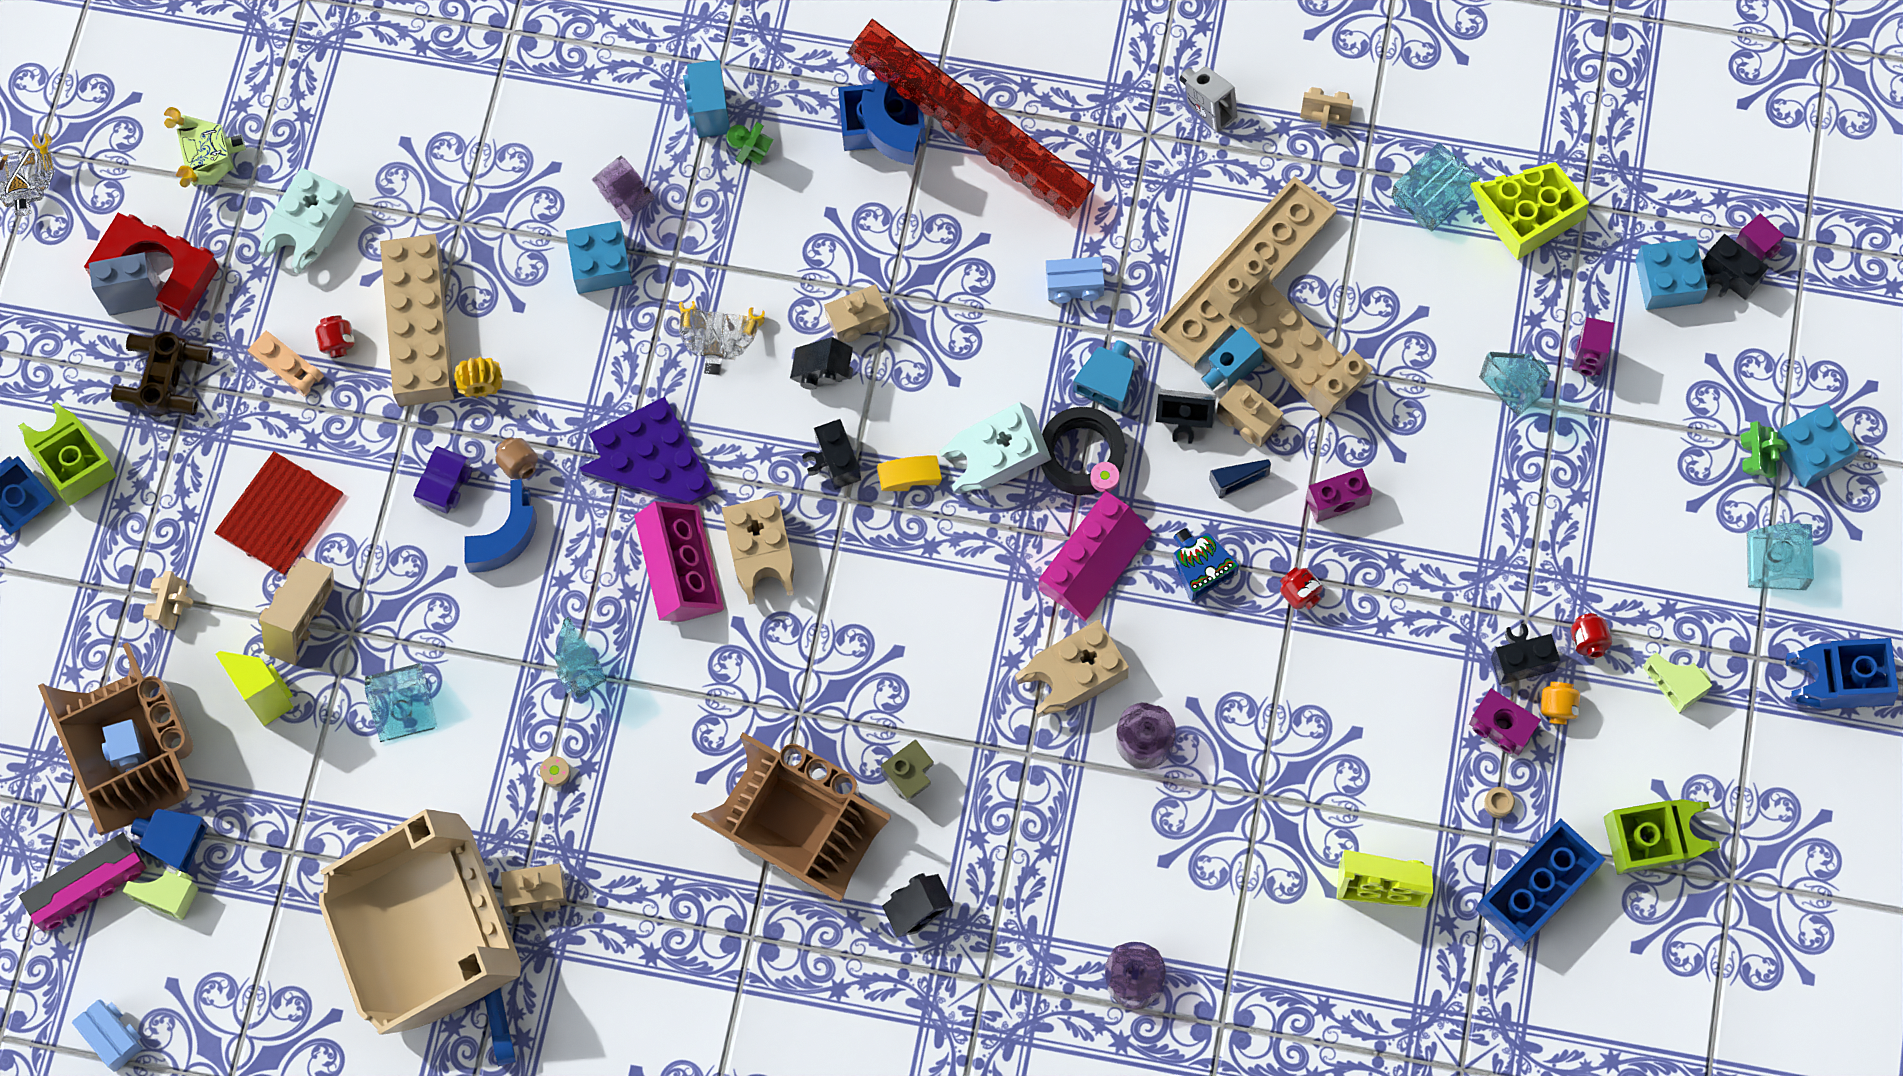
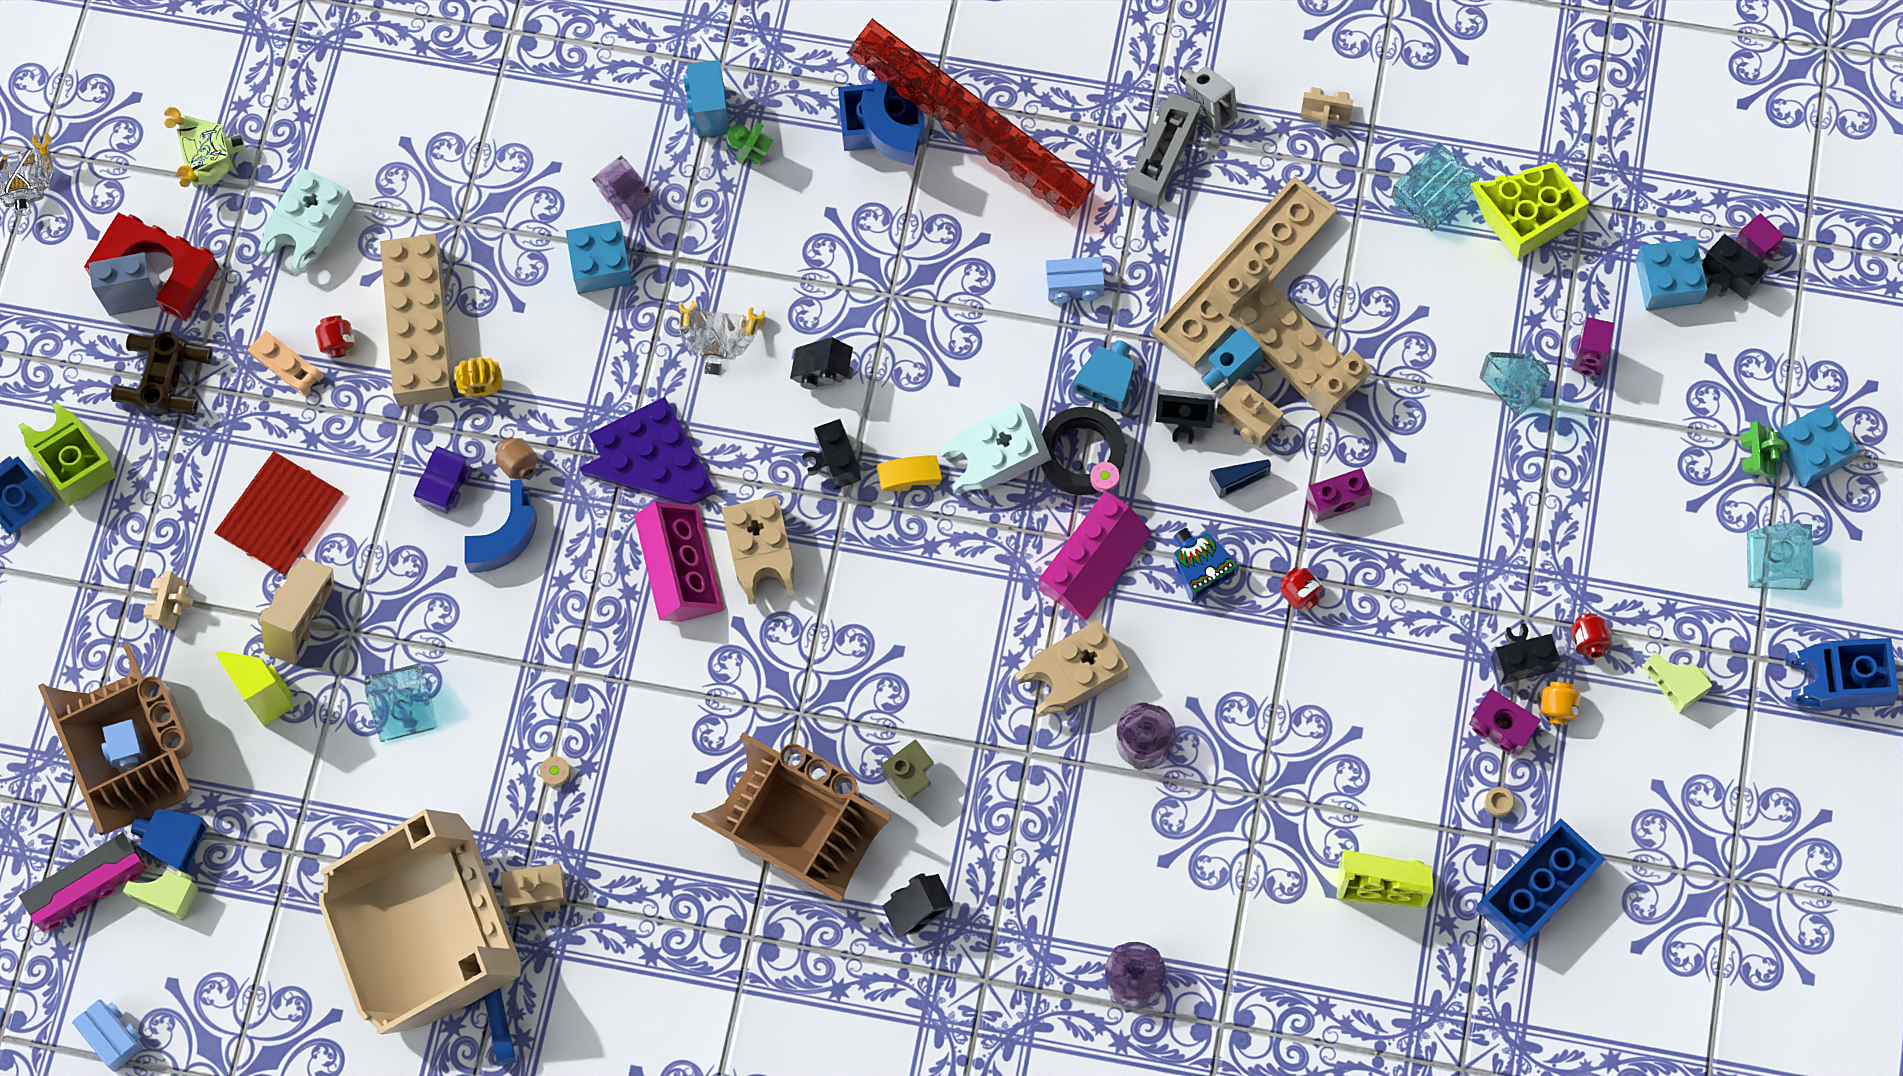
clear light blue slope [554,617,606,699] -> none
tan brick [824,284,890,343] -> none
lime brick [1603,799,1720,875] -> none
none -> light grey brick [1124,92,1201,207]

